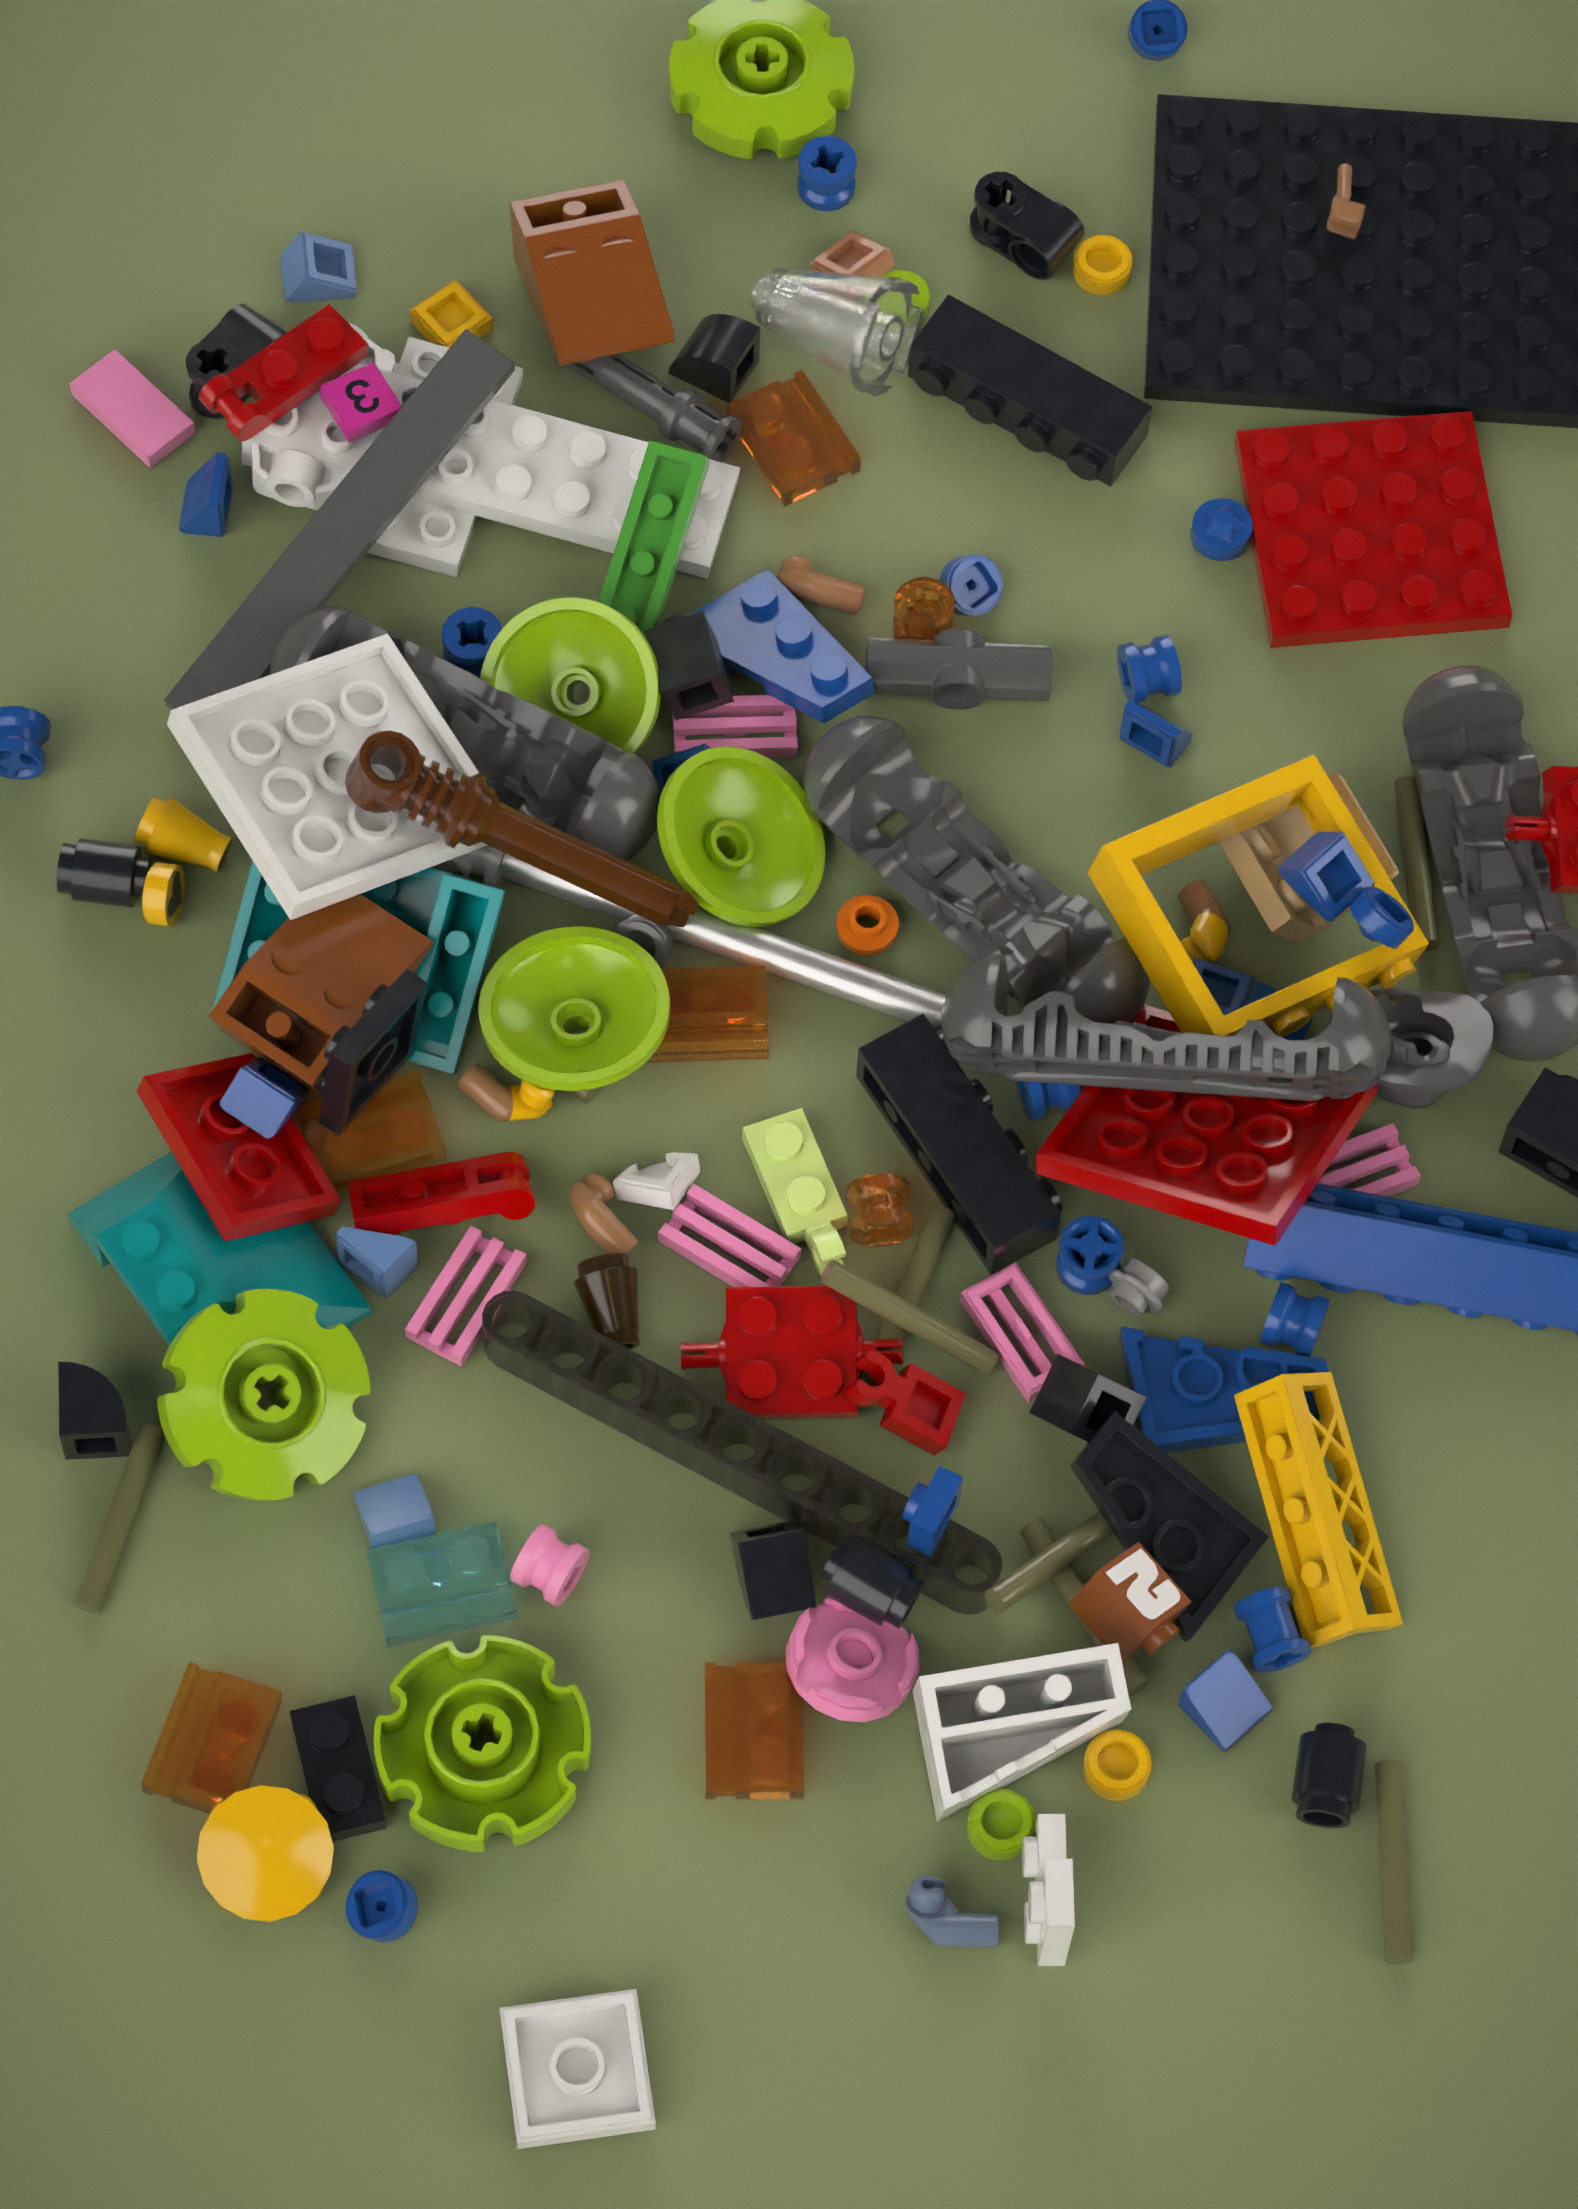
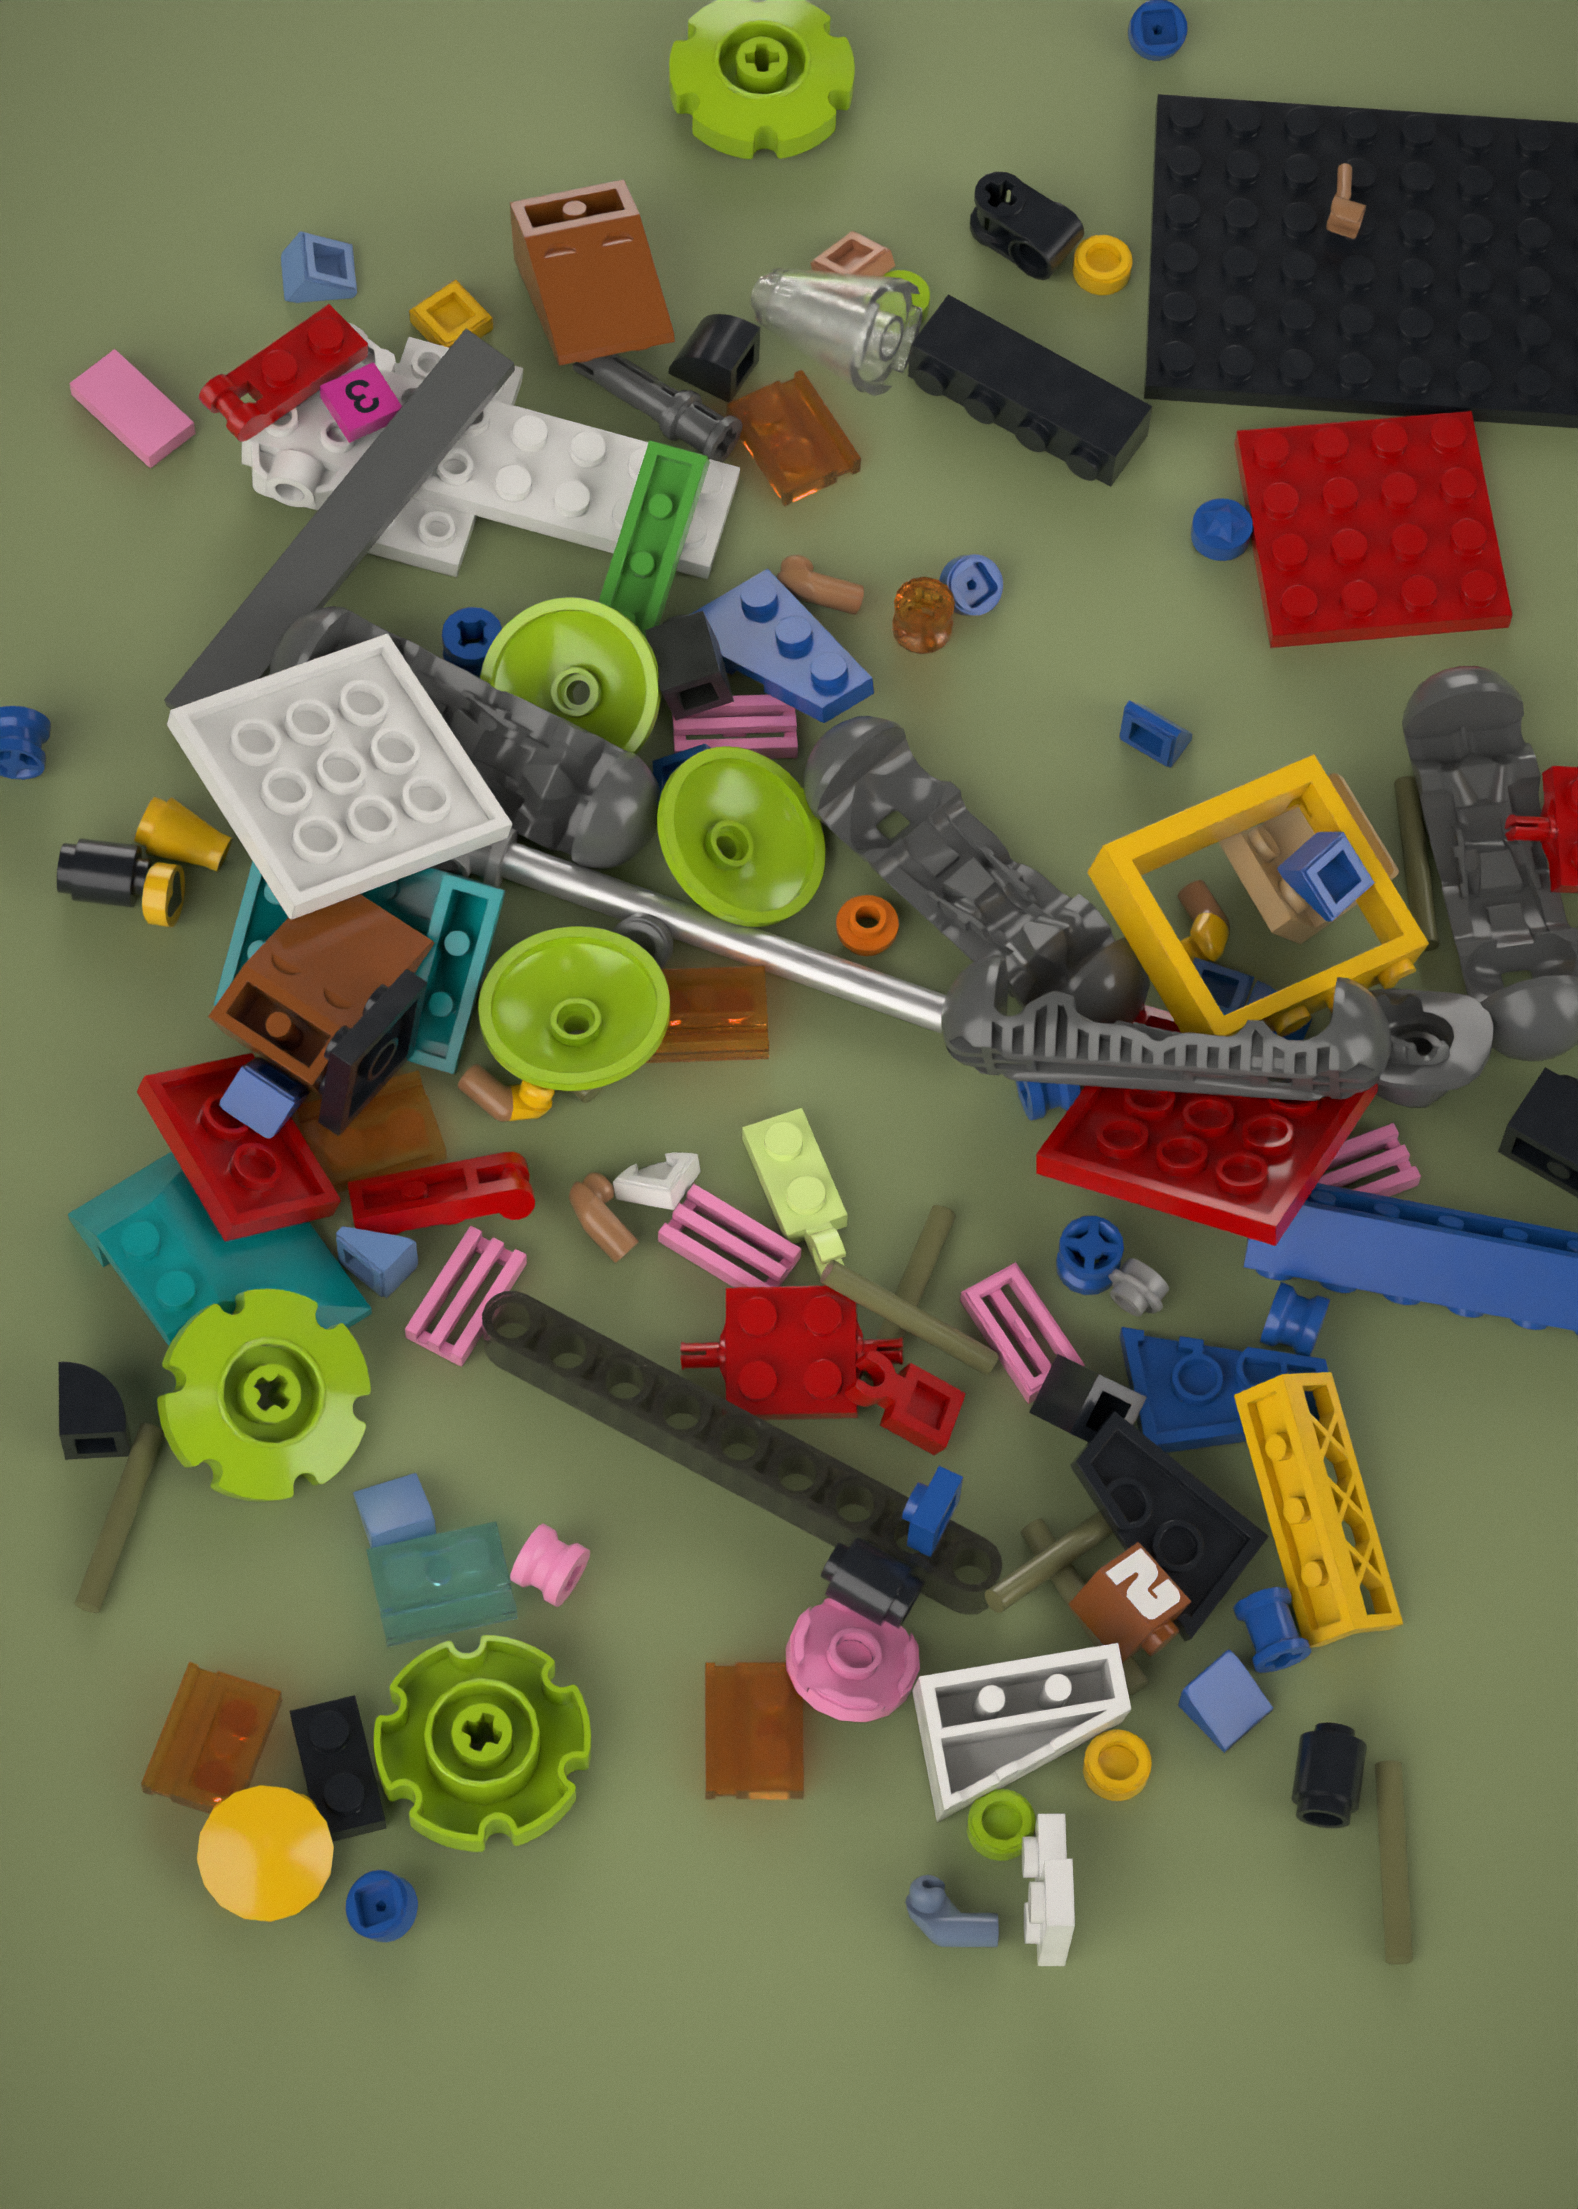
blue slope [179,452,233,537] -> none
black piece [185,303,287,419] -> none
reddish brown piece [345,730,699,928] -> none
white plate [499,1989,656,2149] -> none
dark brown cone [574,1253,640,1354] -> none
black brick [730,1520,817,1620] -> none
blue wheel [797,136,857,211] -> none
clear orange wheel [845,1173,915,1247] -> none
black brick [856,1013,1062,1275] -> none
dark grey piece [865,629,1052,710] -> none
blue wheel [1117,634,1182,703] -> none
blue tile [1350,887,1414,948] -> none

